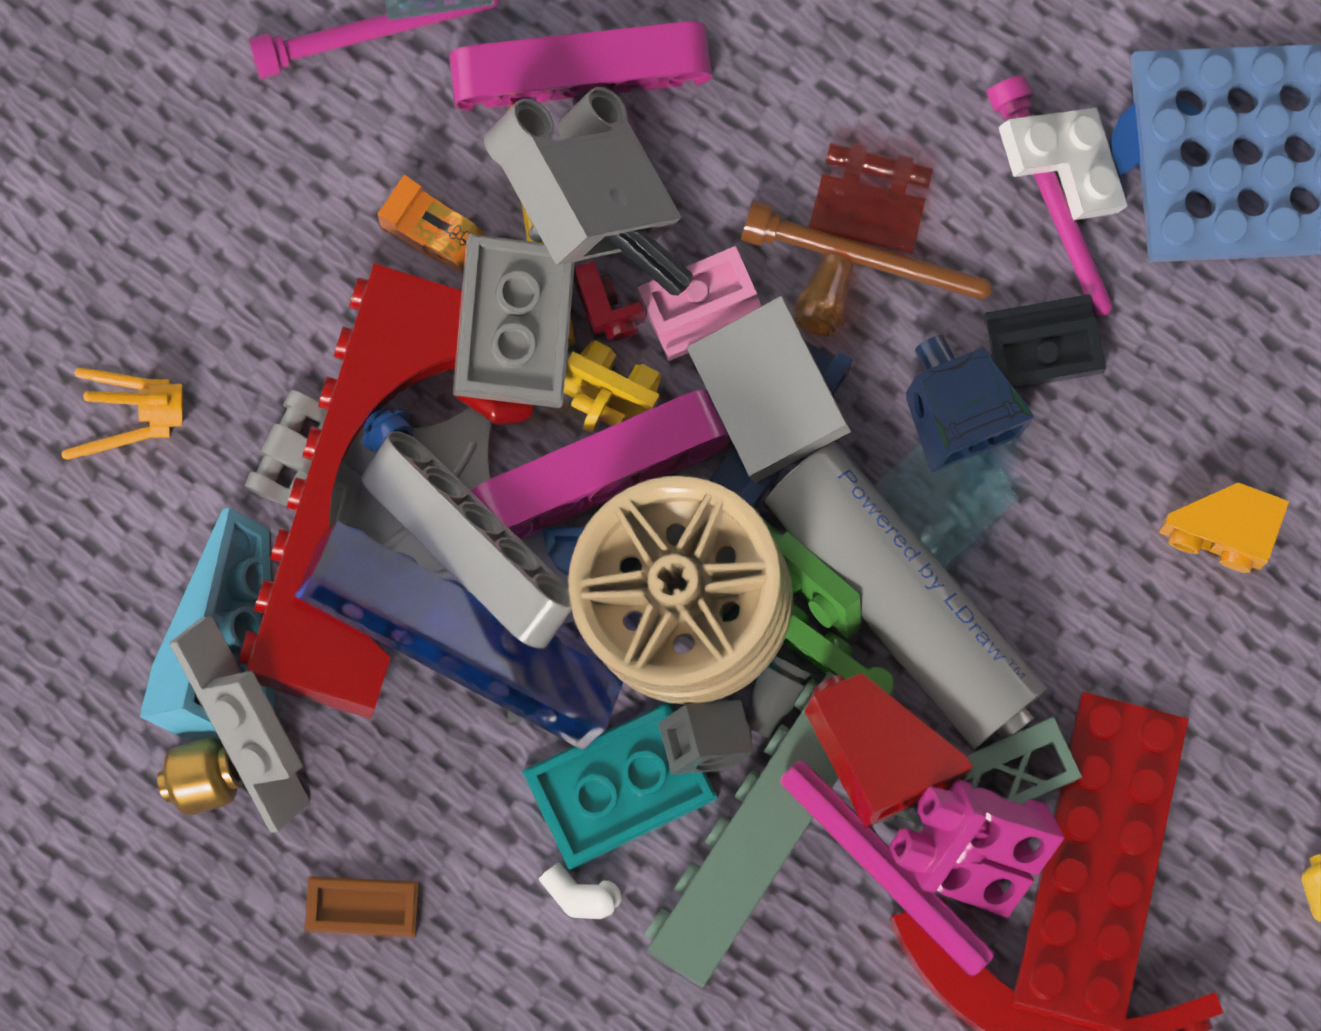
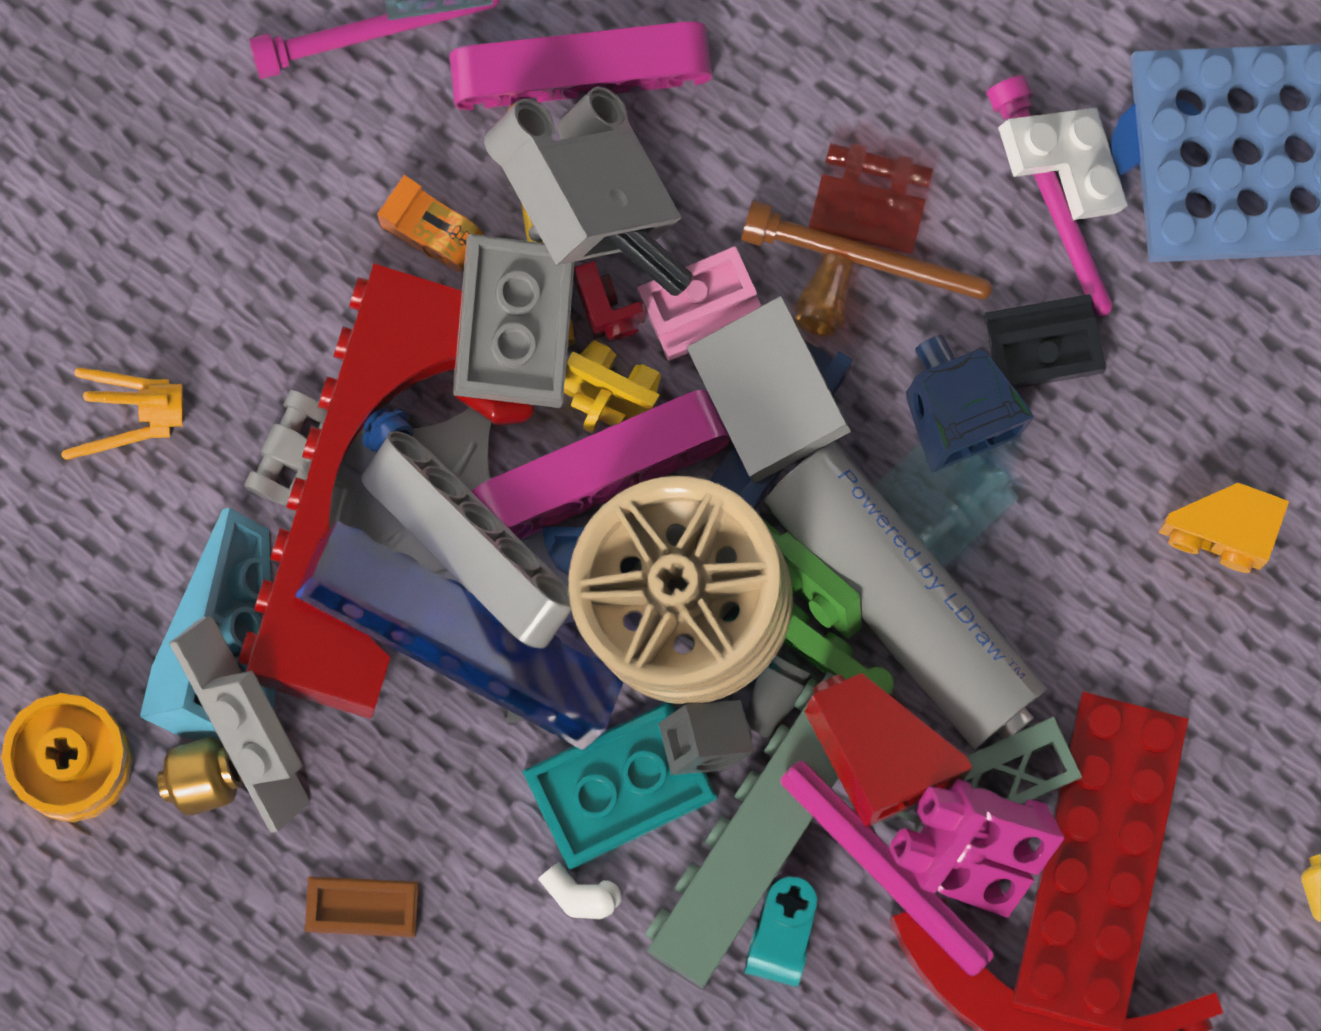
none -> light orange wheel [1,693,133,822]
none -> teal piece [744,877,817,987]

